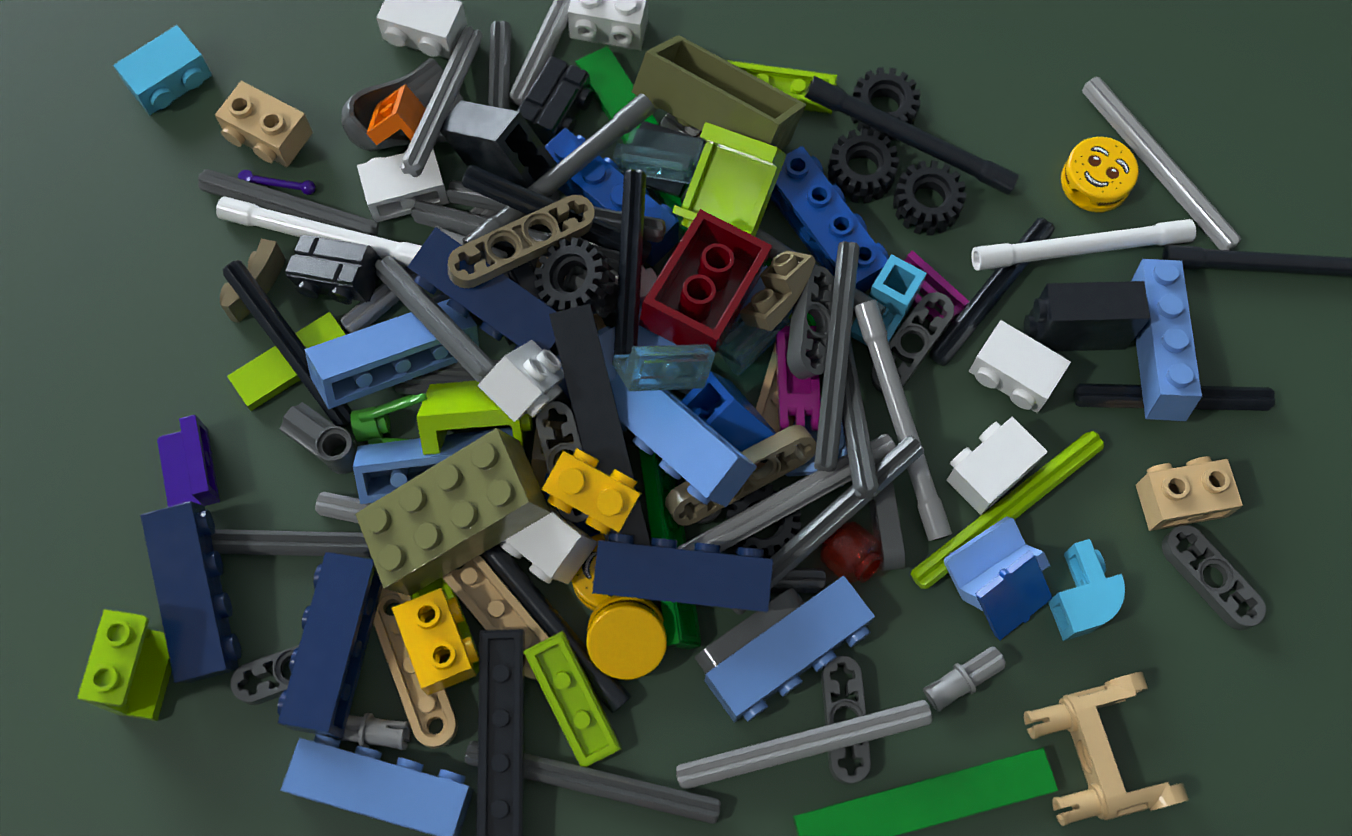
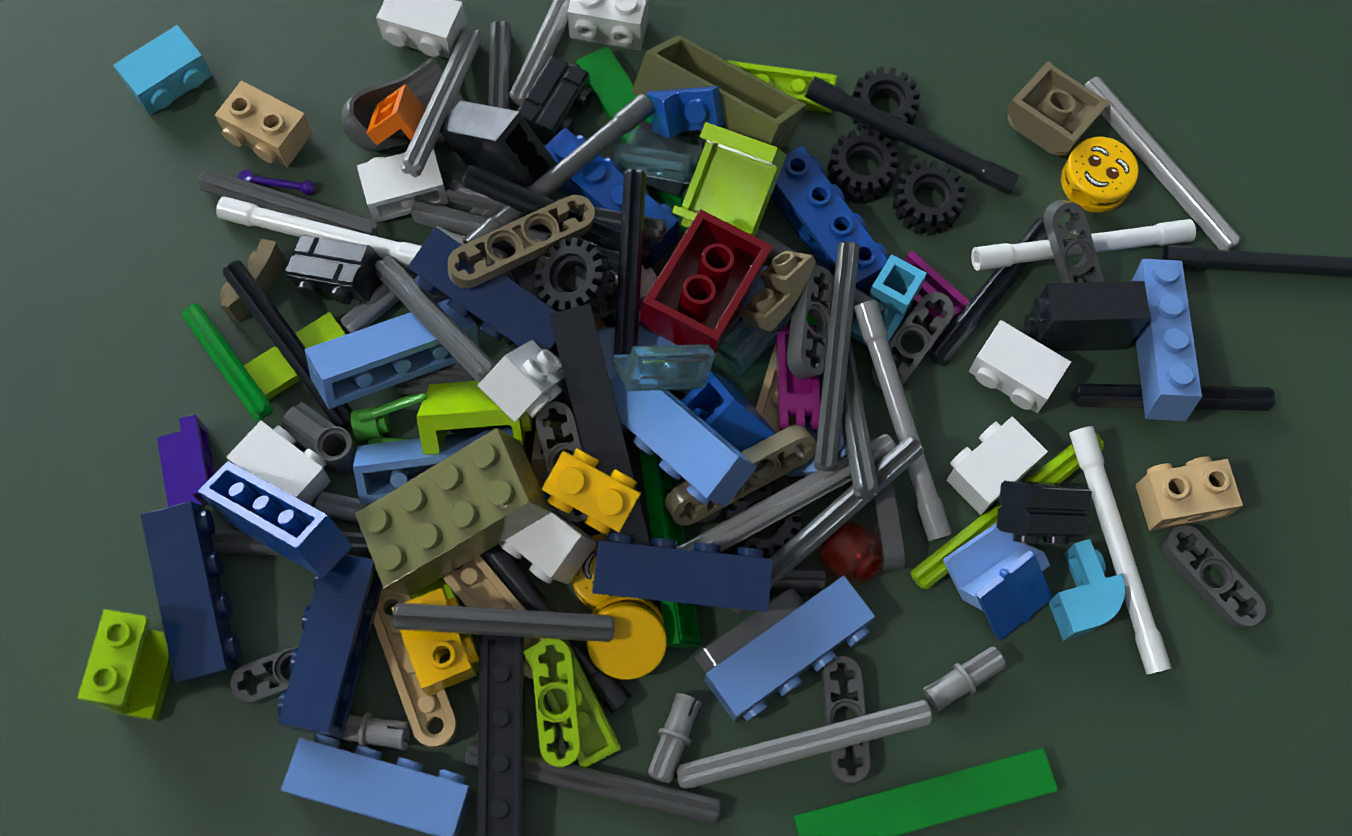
tan connector [1024,672,1189,826] -> none
none -> green axle [182,303,273,421]
none -> blue brick [198,461,352,579]
none -> white brick [226,421,331,505]
none -> dark grey axle [392,603,615,642]
none -> lime beam [532,638,581,767]
none -> blue slope [646,86,725,139]
none -> light grey axle [648,693,702,783]
none -> black brick [996,480,1092,545]
none -> dark tan slope [1006,61,1110,156]
none -> dark grey beam [1043,200,1105,283]
none -> white piece [1069,426,1172,675]

